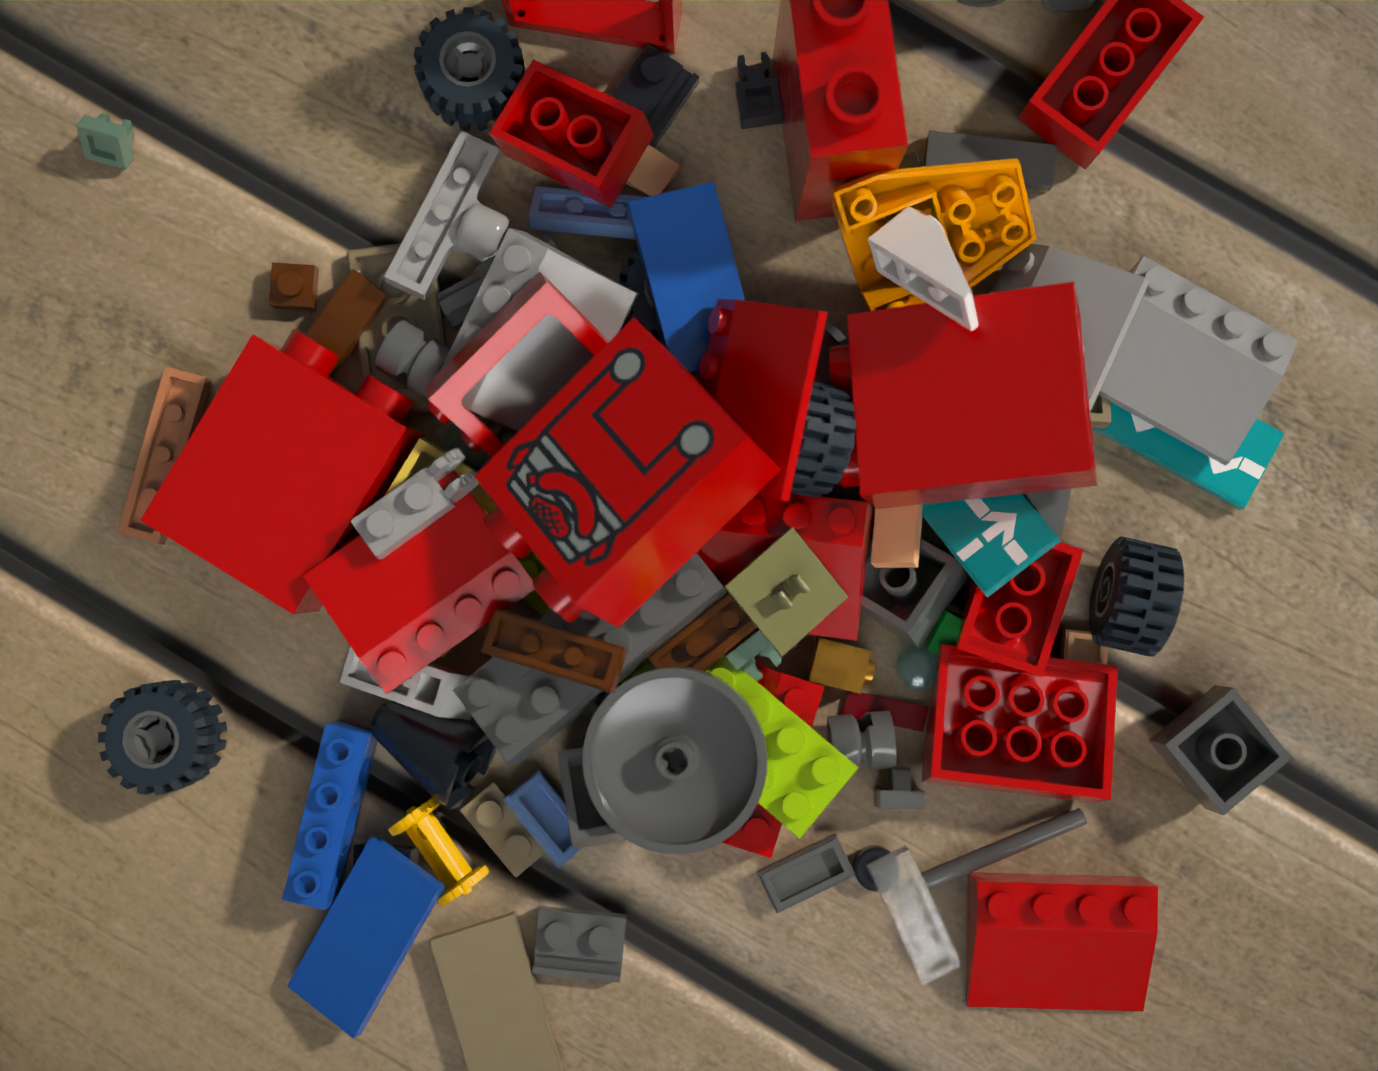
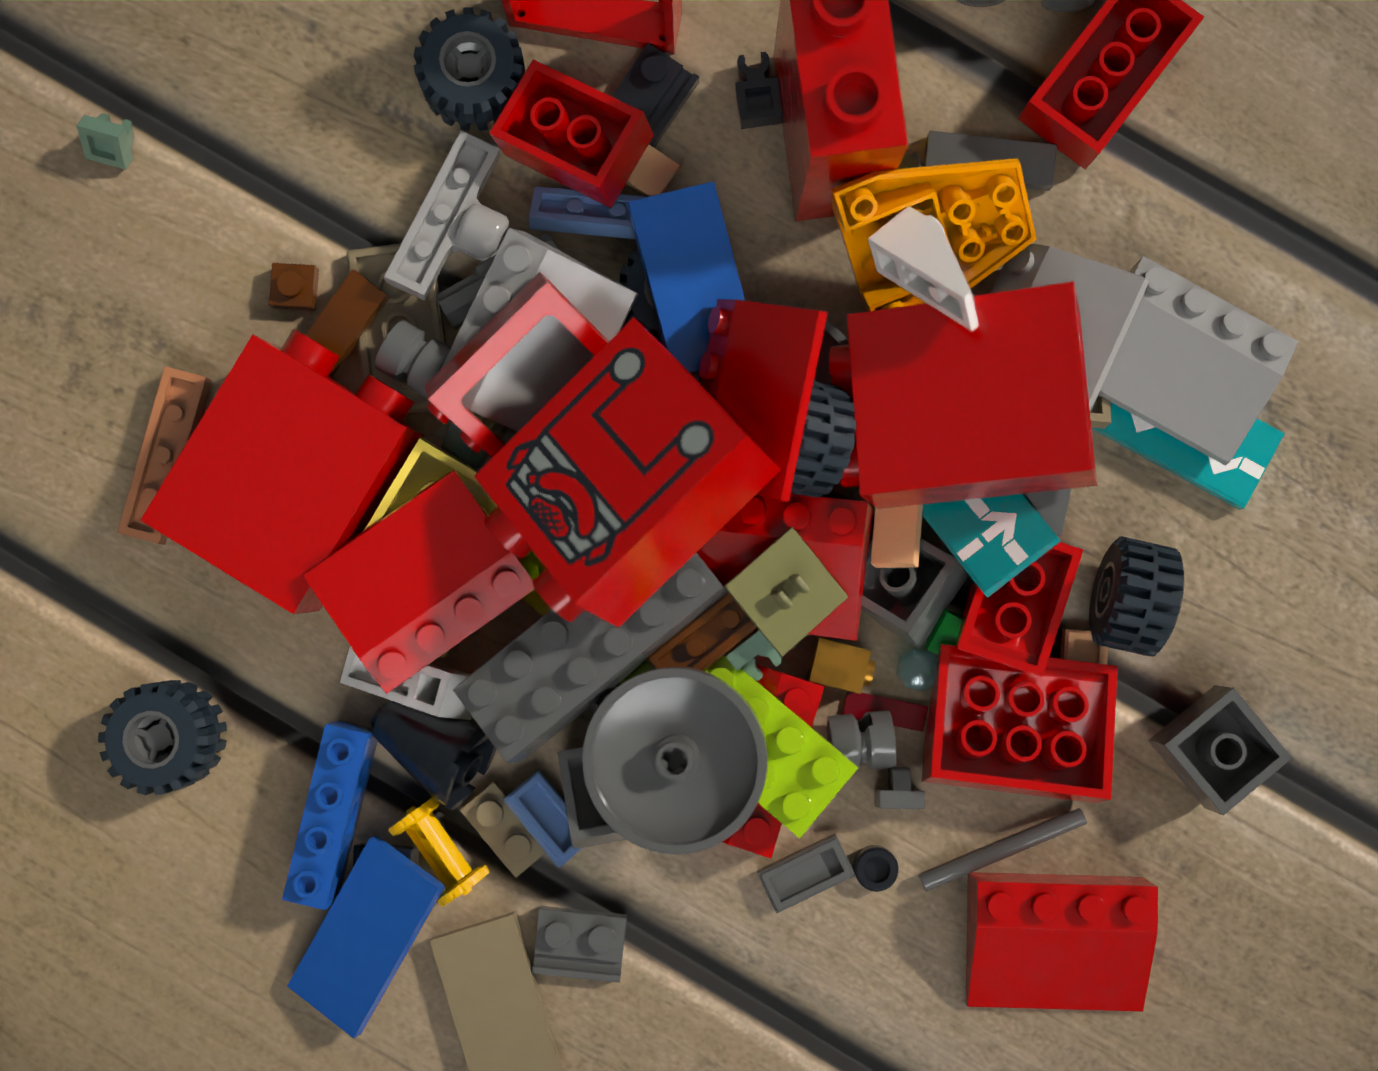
light grey hinge [351,448,479,560] -> none
reddish brown tile [481,608,628,694] -> none
clear plate [866,846,962,985] -> none

